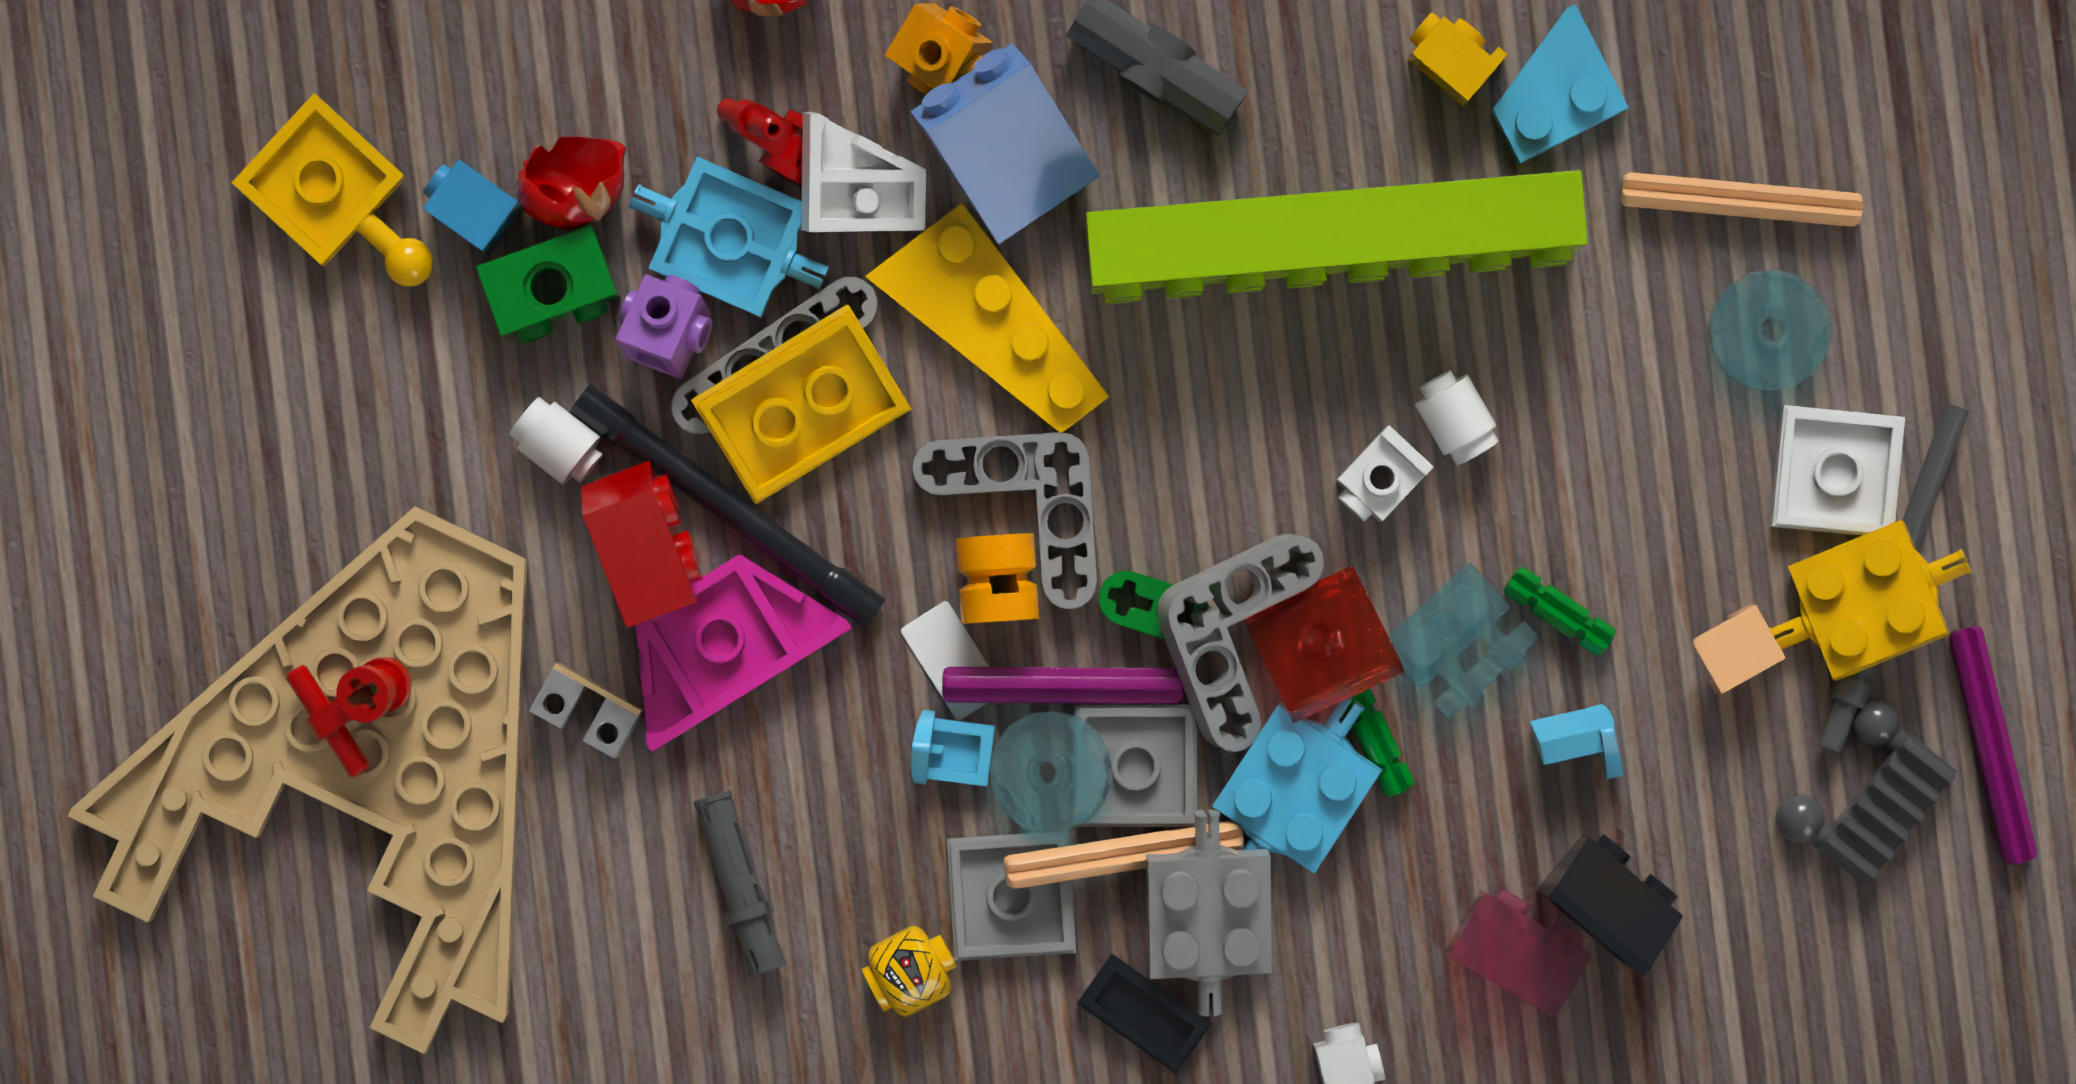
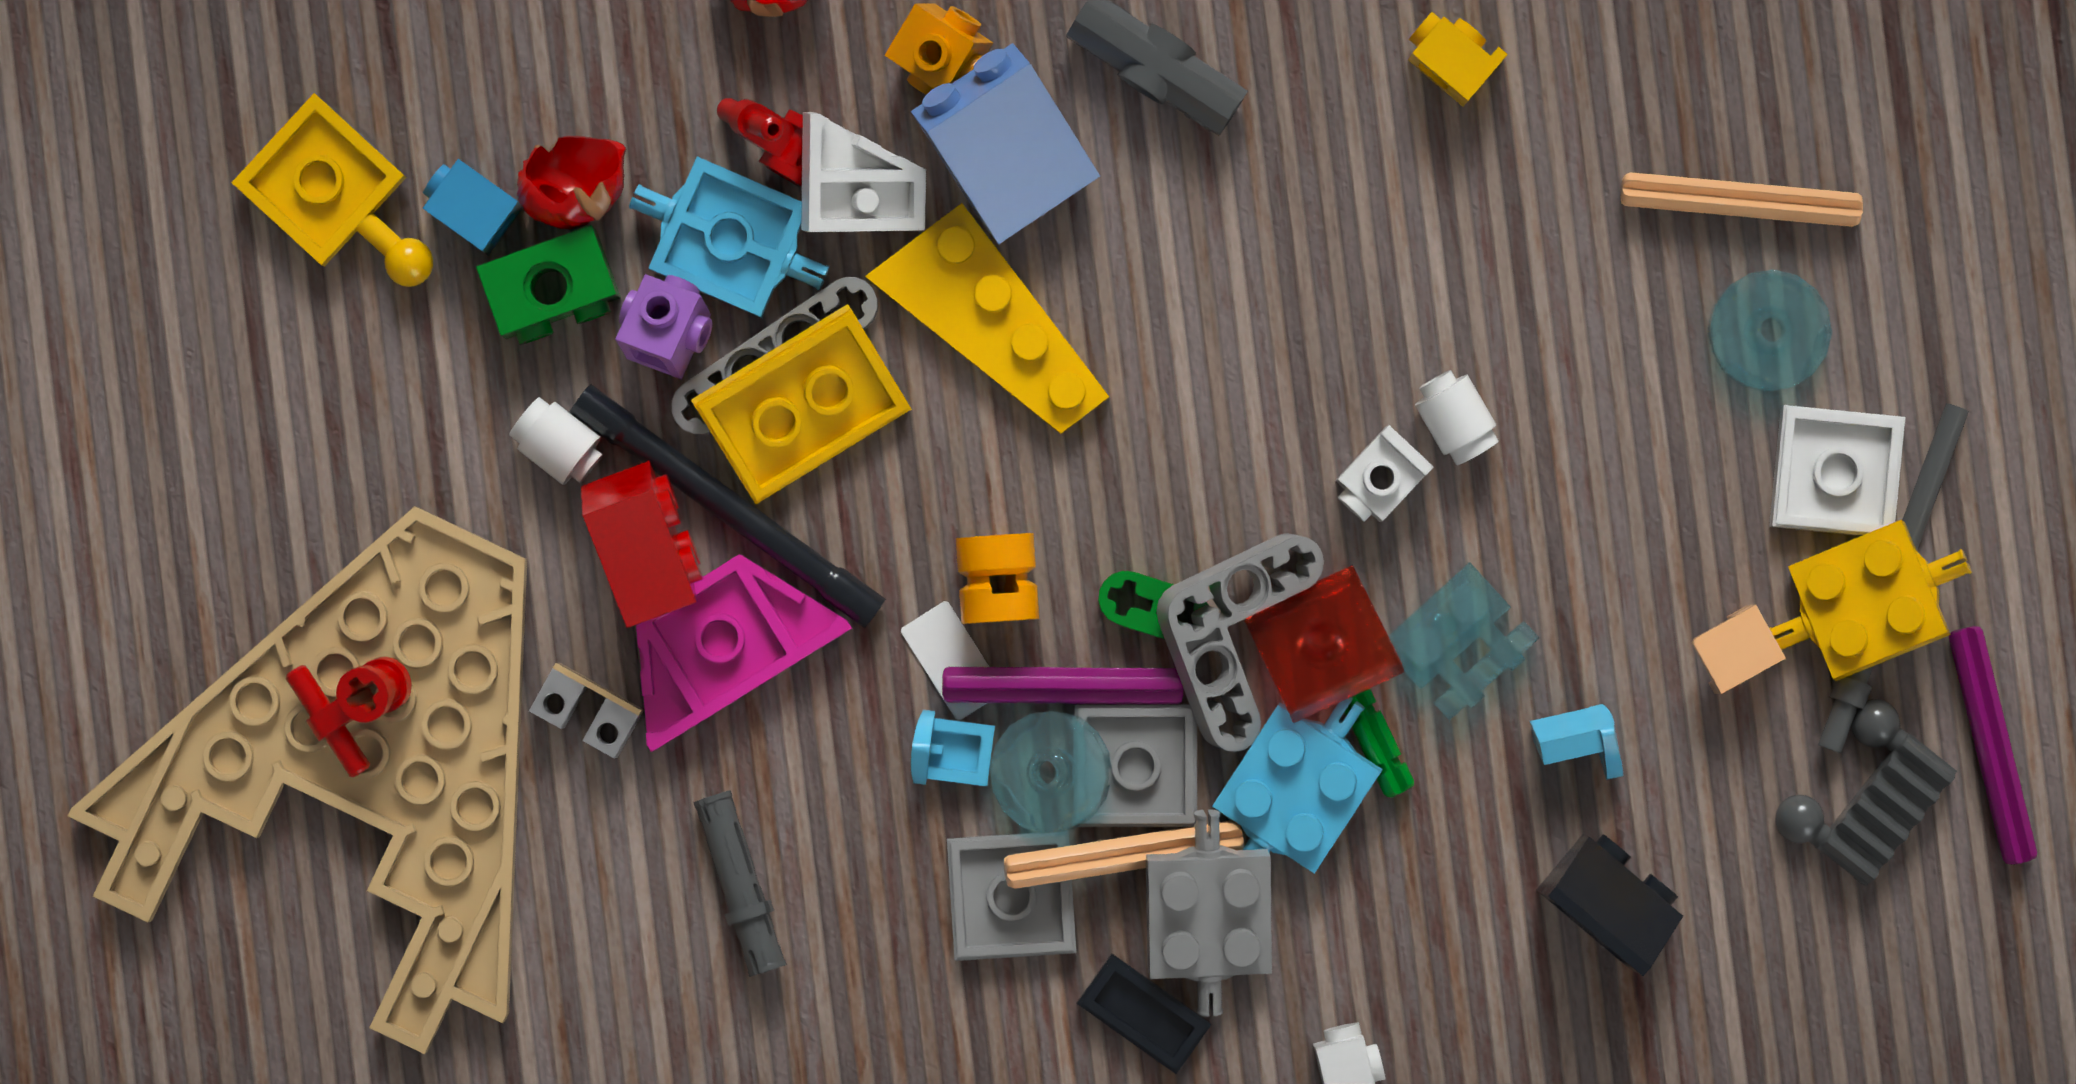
yellow head [862,926,957,1017] -> none
light grey beam [912,433,1097,609] -> none
lime brick [1085,170,1588,304] -> none
clear pink brick [1444,887,1592,1019] -> none
medium azure wing [1491,4,1629,165] -> none
green axle [1503,567,1616,655] -> none

